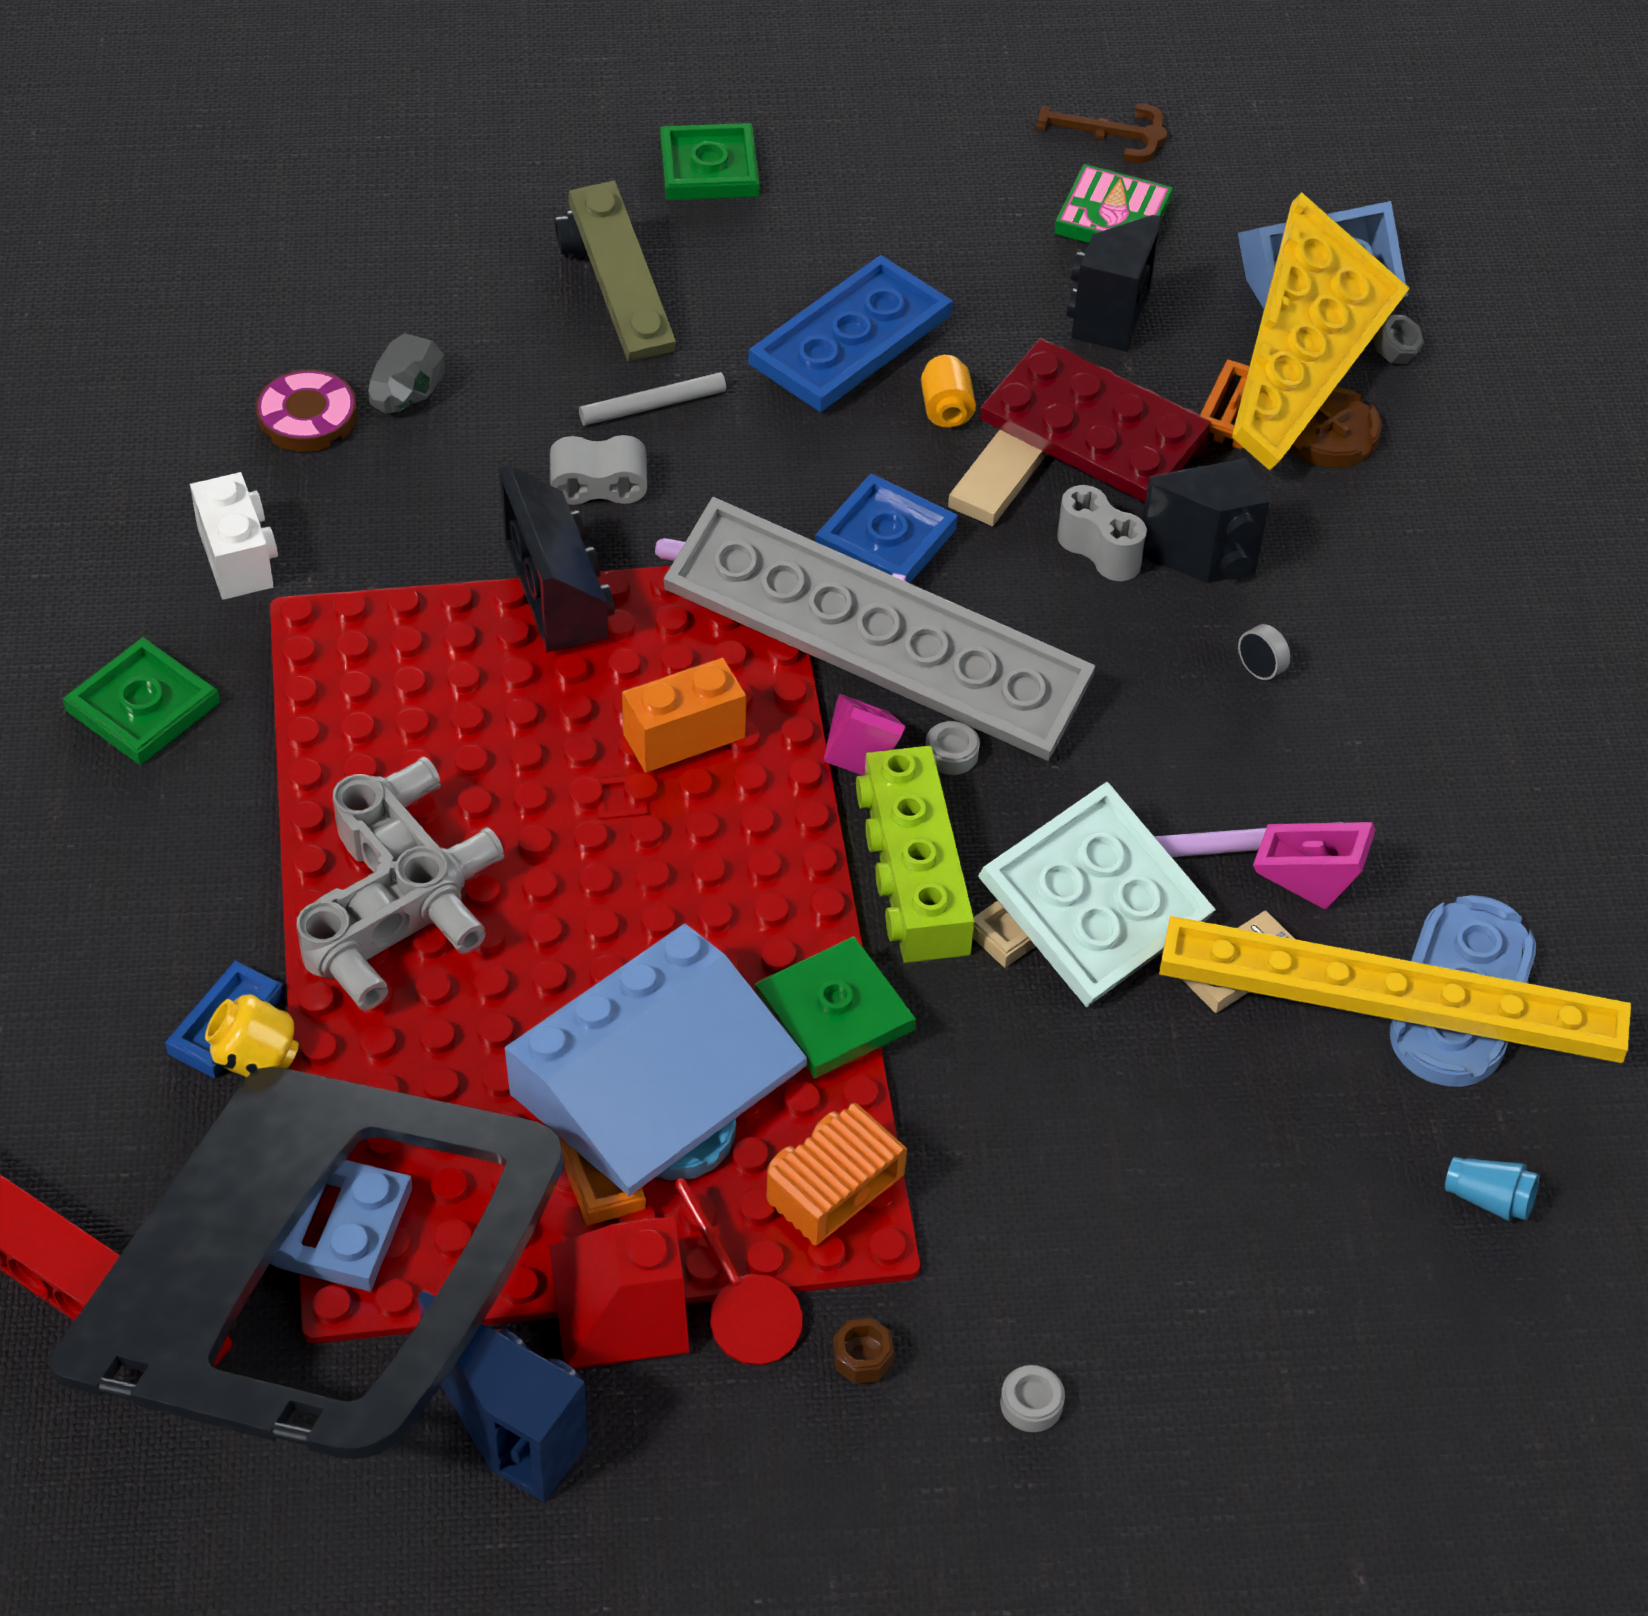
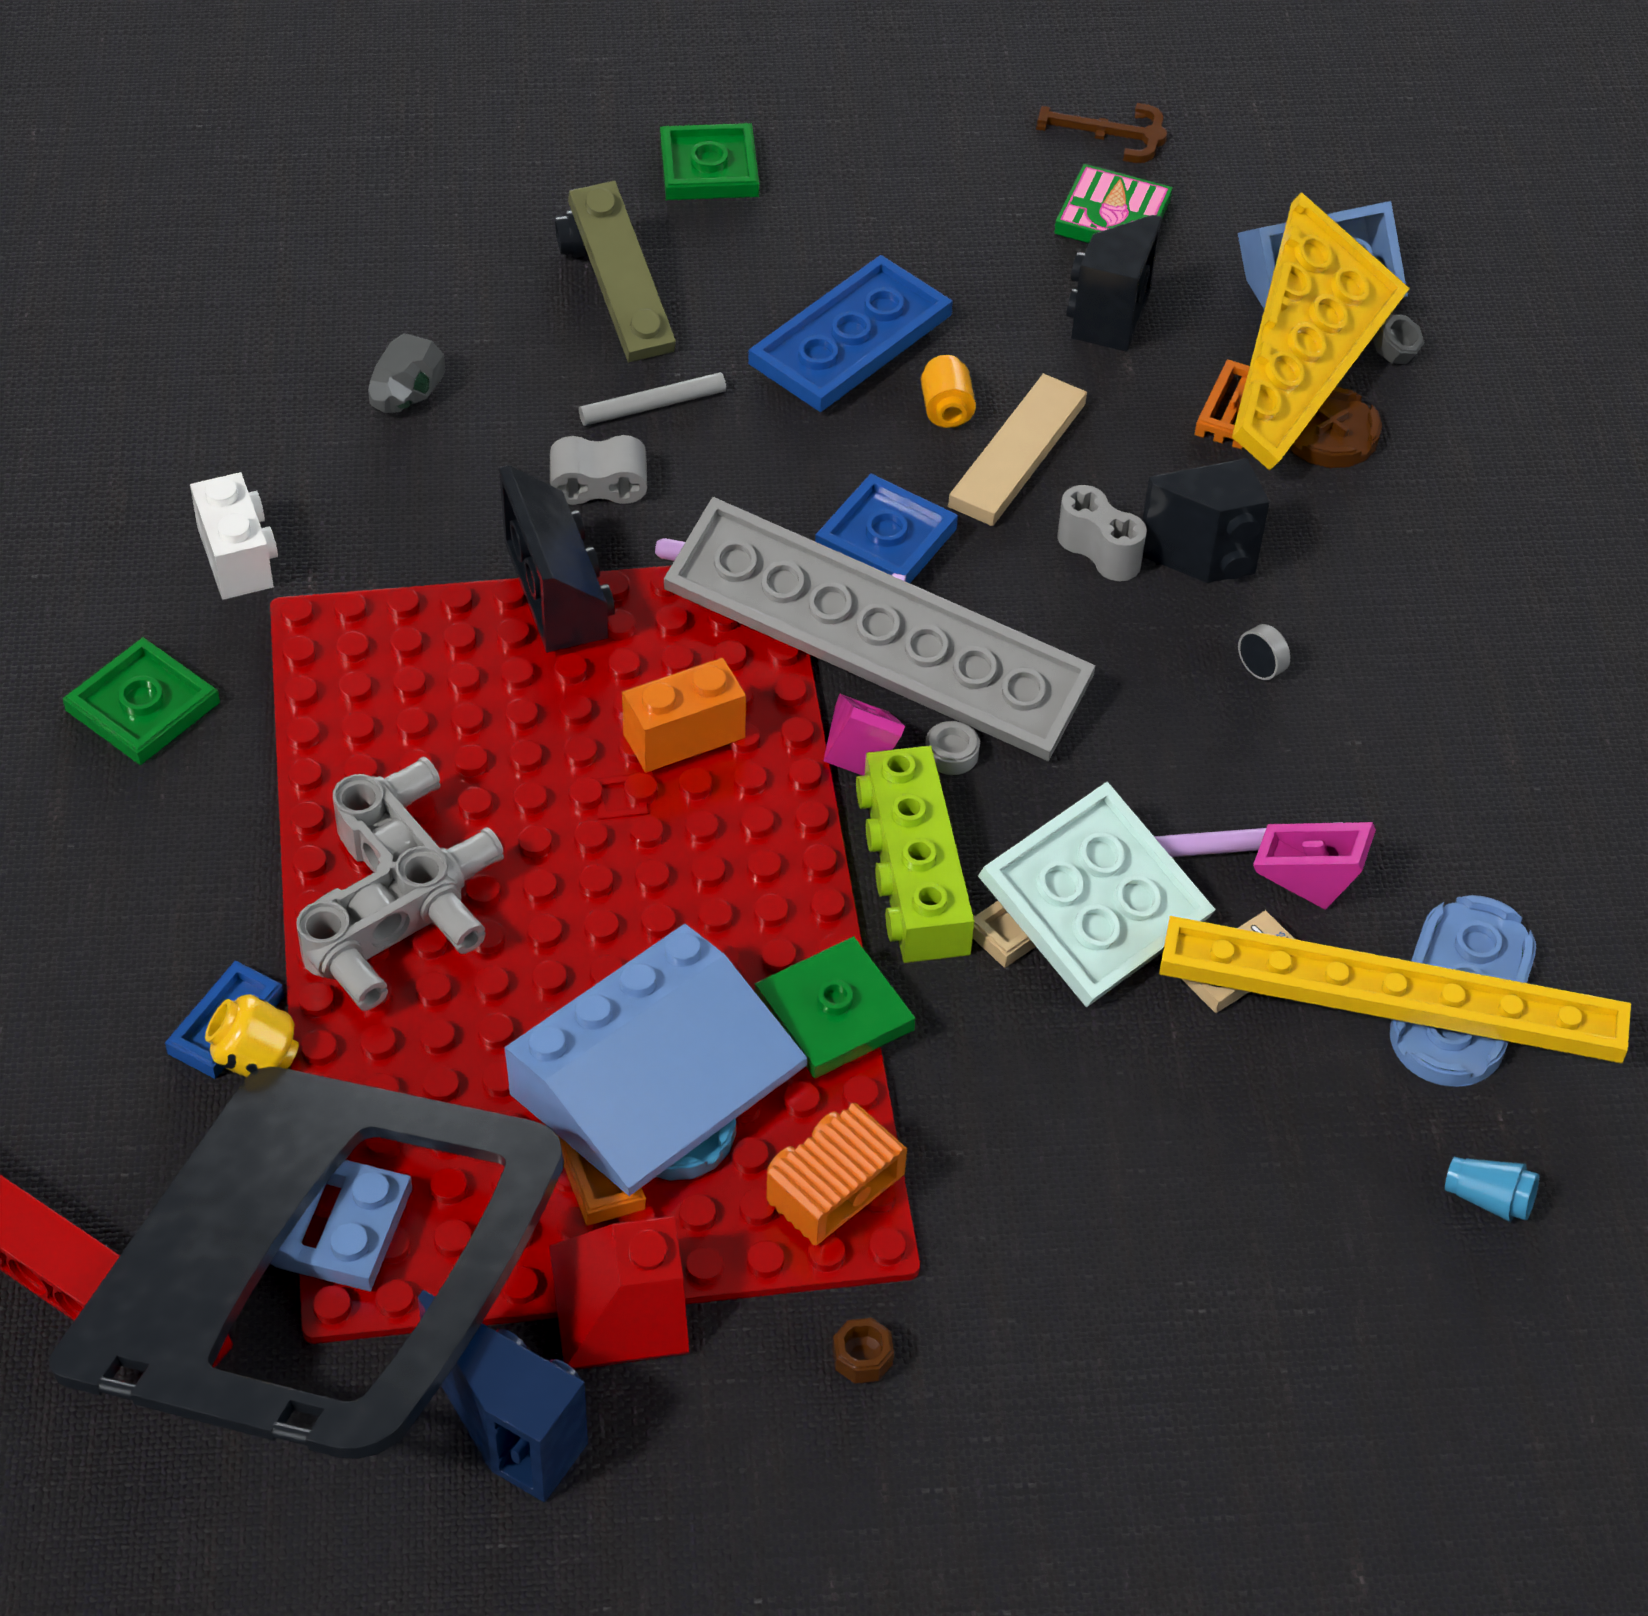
tile [256,369,357,452] -> none
red piece [675,1178,803,1366] -> none
dark red bracket [980,338,1211,502] -> none
light grey tile [1000,1365,1065,1432] -> none

